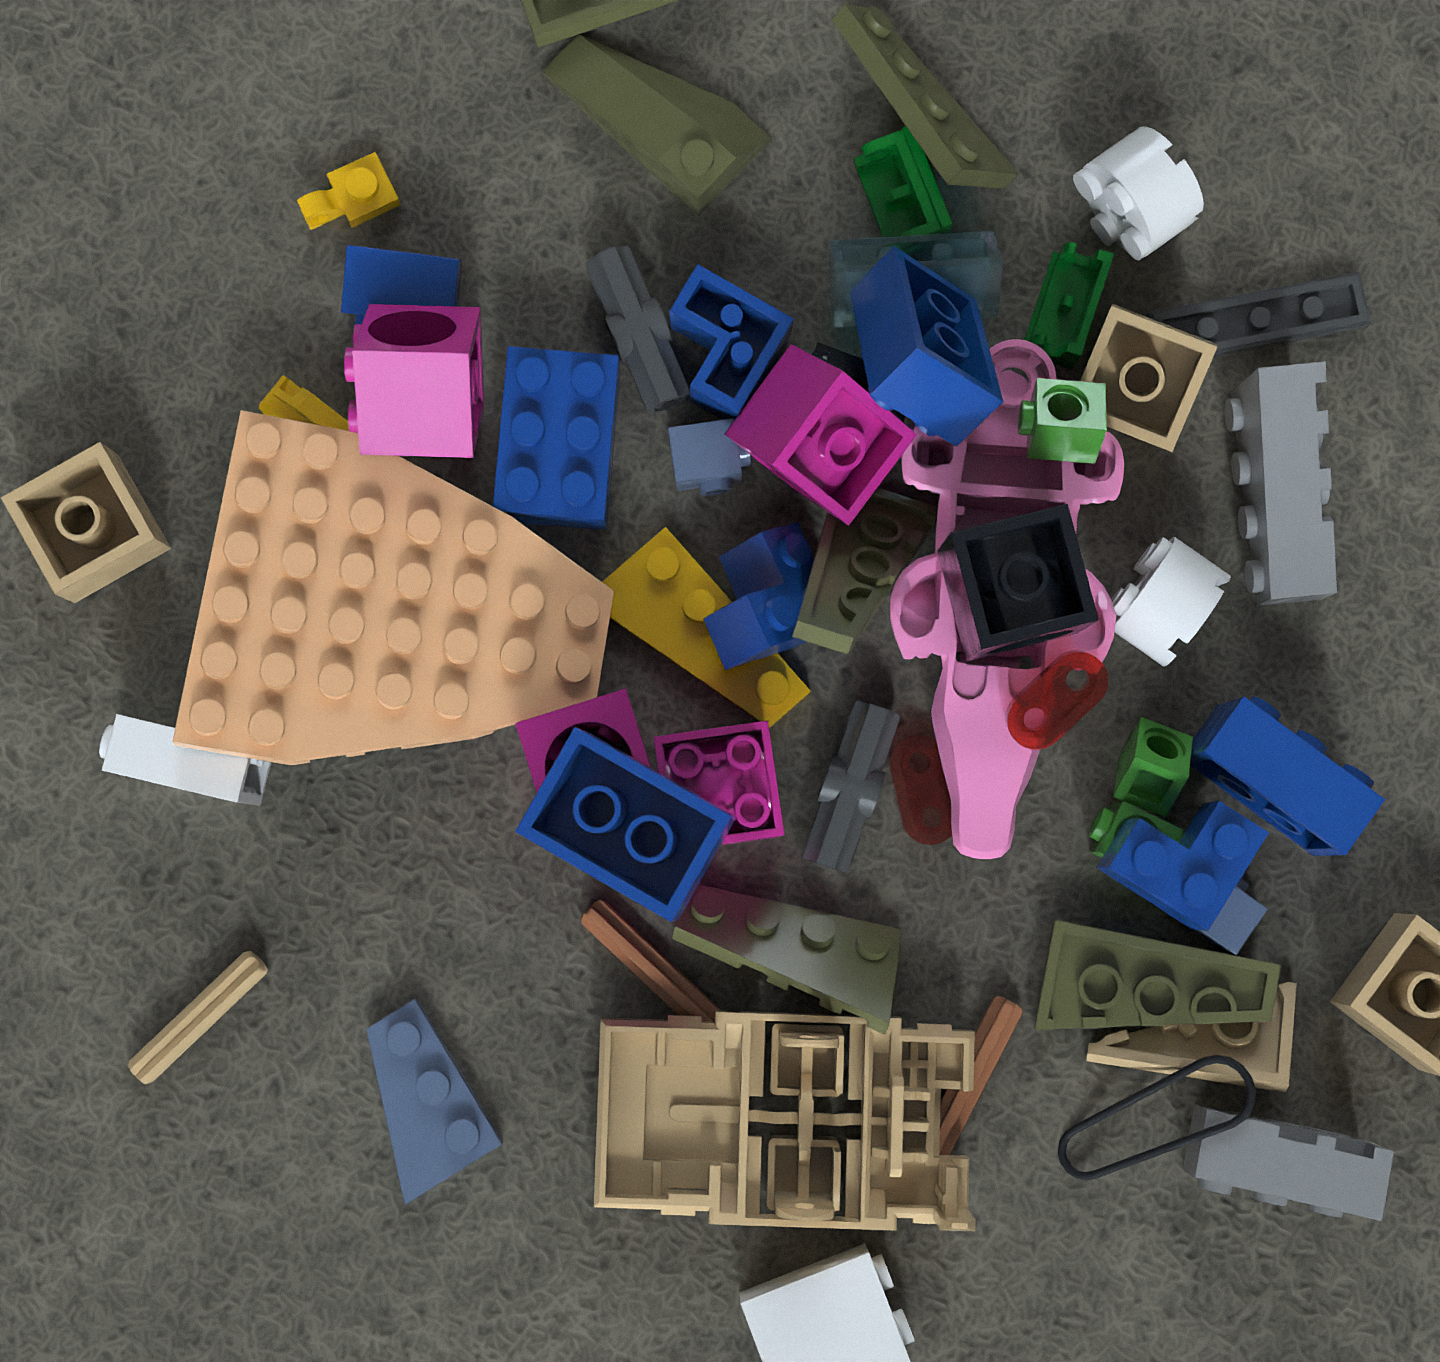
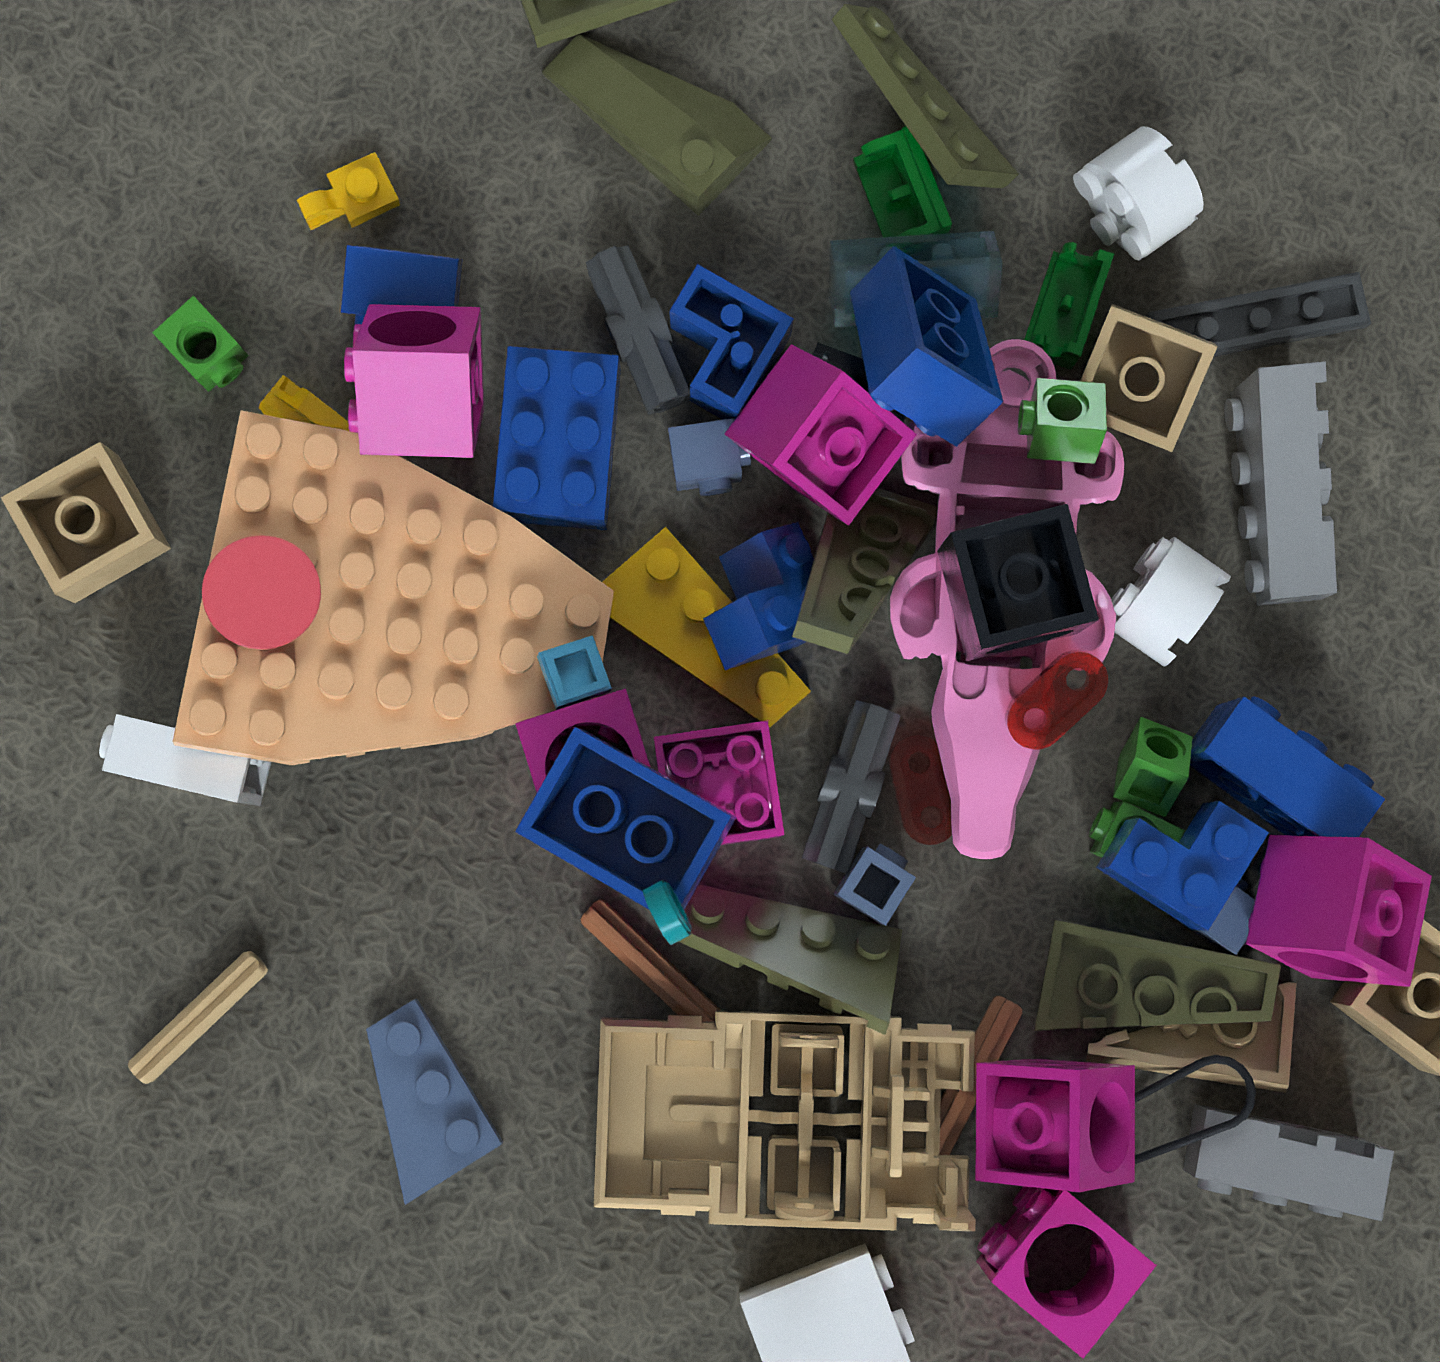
none -> bright green brick [152,296,249,392]
none -> coral piece [202,535,321,649]
none -> medium azure tile [537,635,612,710]
none -> teal tile [643,880,692,945]
none -> sand blue brick [833,844,916,926]
none -> dark pink brick [975,1059,1135,1192]
none -> dark pink brick [976,1186,1157,1359]
none -> dark pink brick [1246,835,1432,987]

